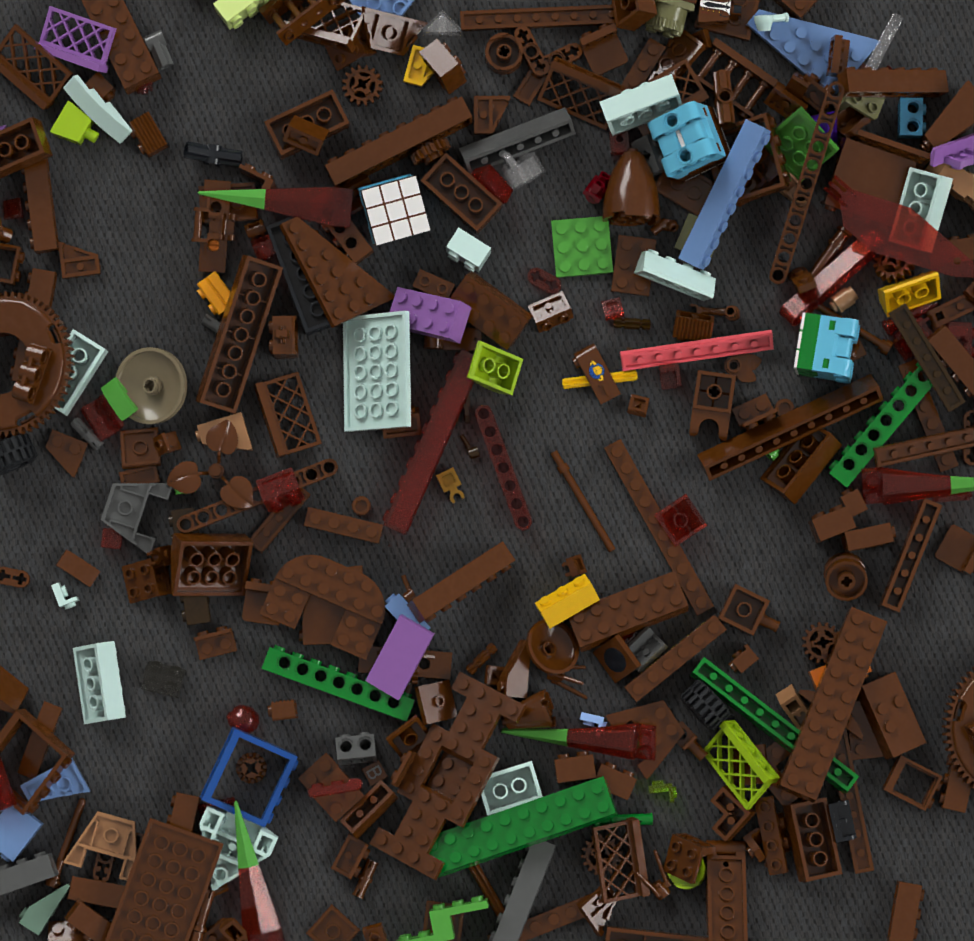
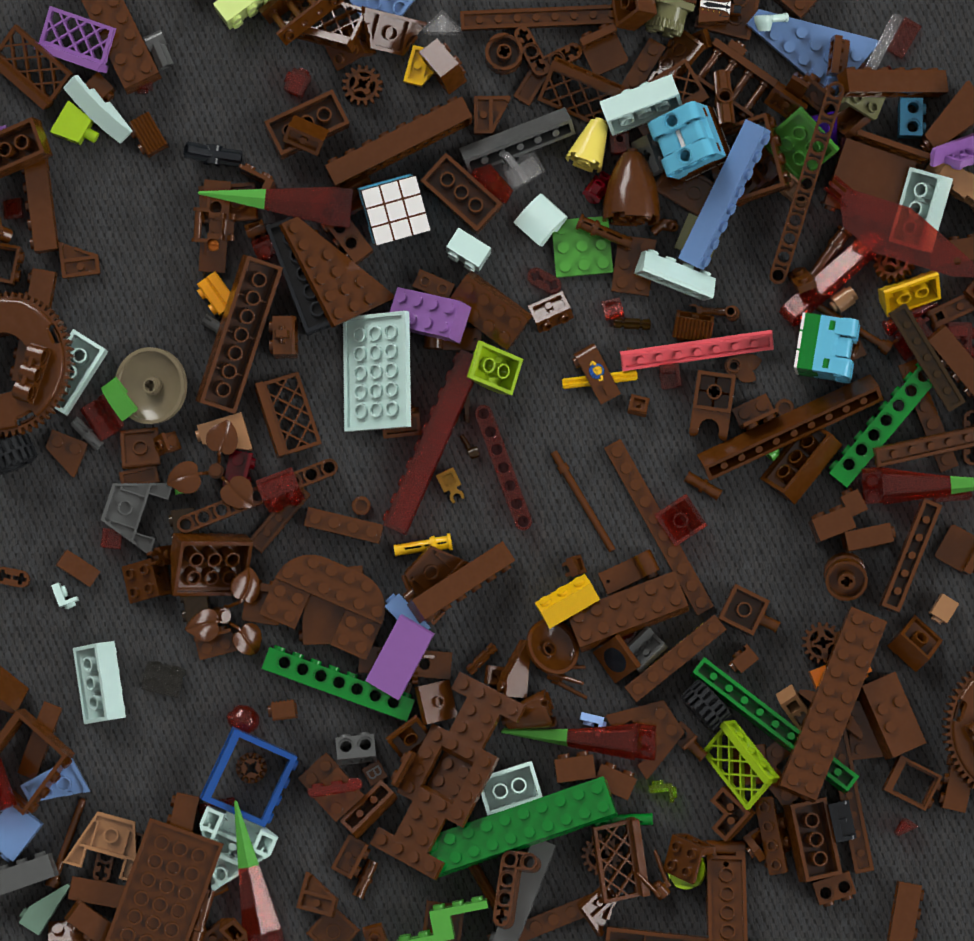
reddish brown gear [410,138,451,166] -> none
none -> reddish brown plant [185,567,262,655]
none -> dark red bracket [222,450,256,487]
none -> clear red brick [284,67,312,99]
none -> reddish brown wing [296,872,339,918]
none -> yellow pin [394,533,453,557]
none -> reddish brown wing [404,545,470,626]
none -> reddish brown beam [493,851,541,929]
none -> light aqua slope [513,193,568,247]
none -> light yellow cone [565,117,608,173]
none -> reddish brown pin [575,214,633,249]
none -> reddish brown door [598,549,660,595]
none -> reddish brown pin [684,471,723,501]
none -> reddish brown plate [728,39,747,57]
none -> reddish brown brick [811,870,857,907]
none -> clear red tile [886,17,922,59]
none -> reddish brown slope [888,614,943,672]
none -> clear red slope [894,818,918,836]
none -> medium nougat brick [928,594,959,625]

